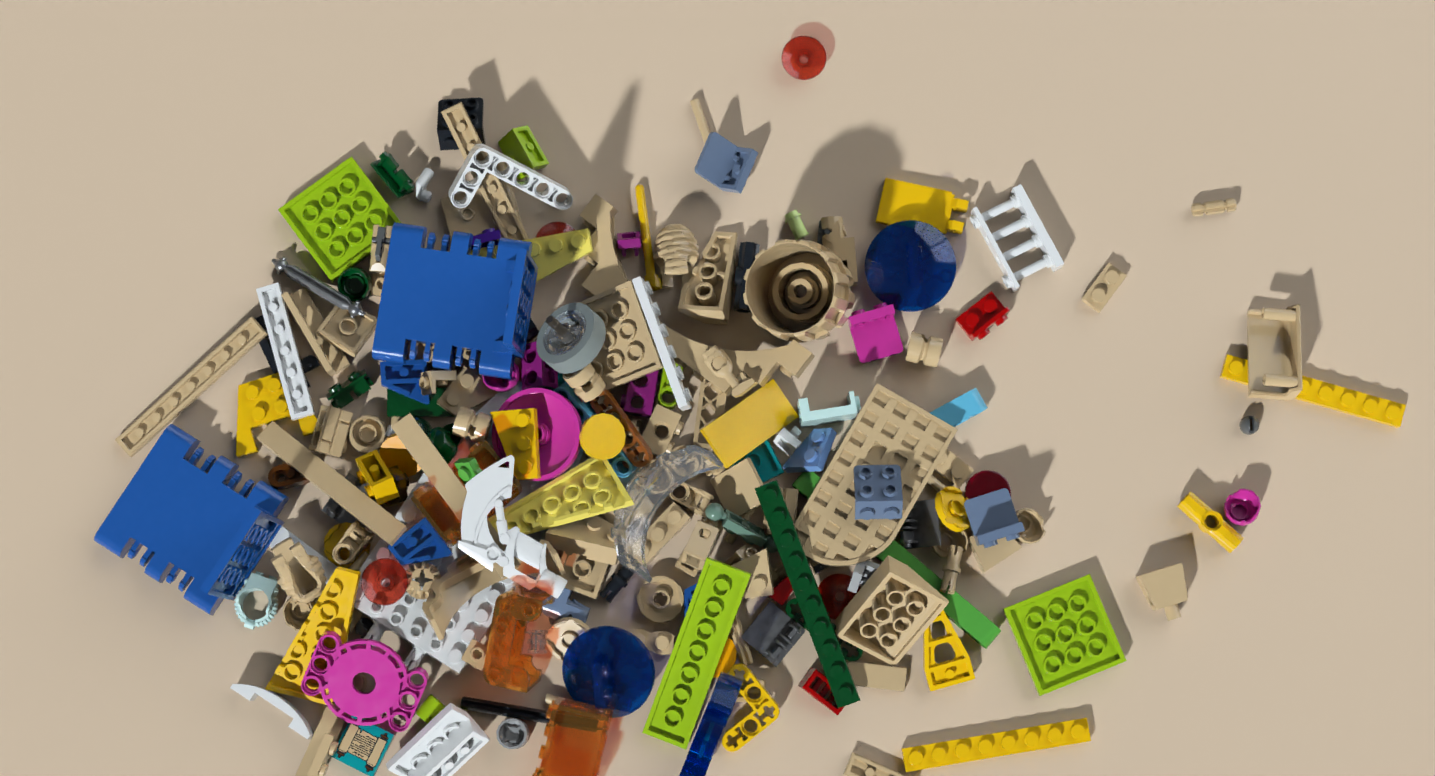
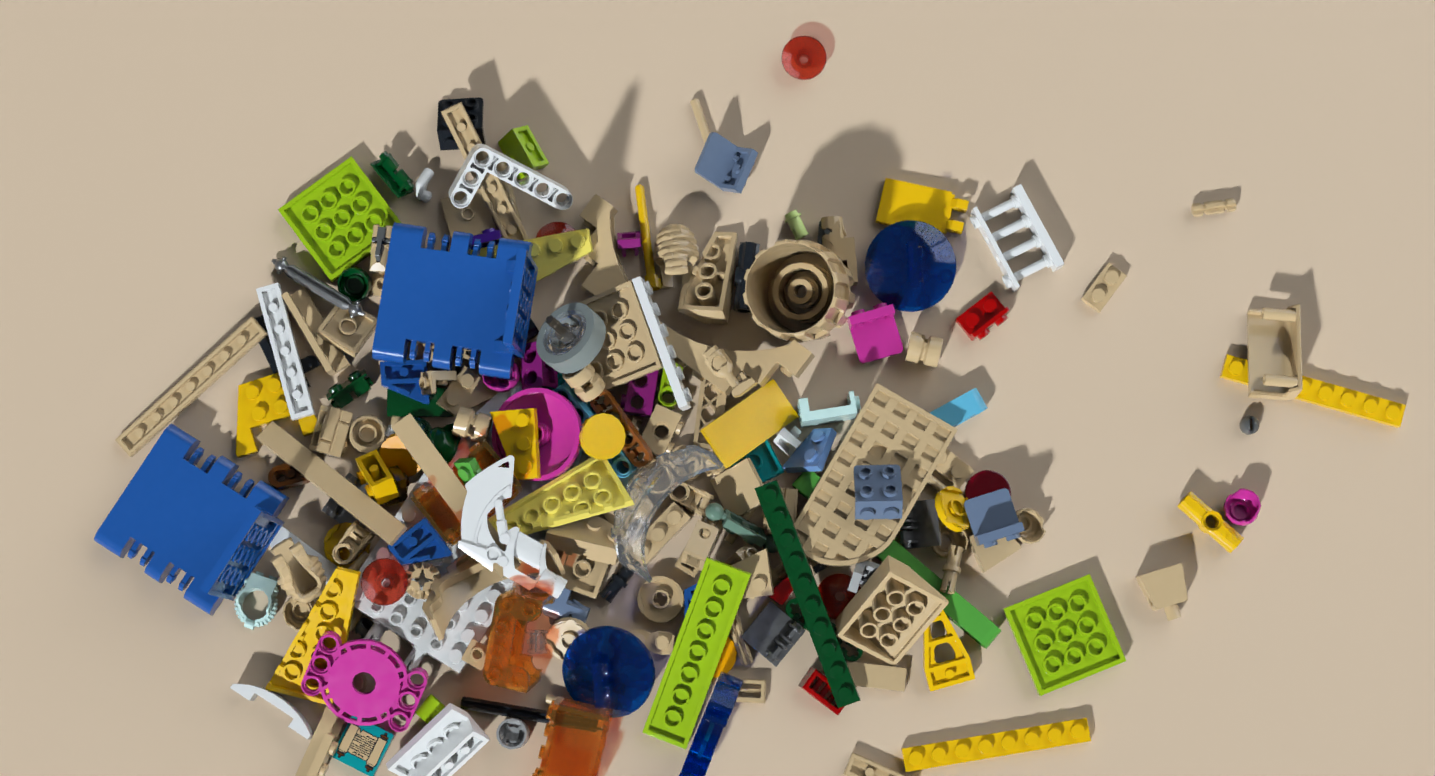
yellow beam [722,663,780,752] -> none

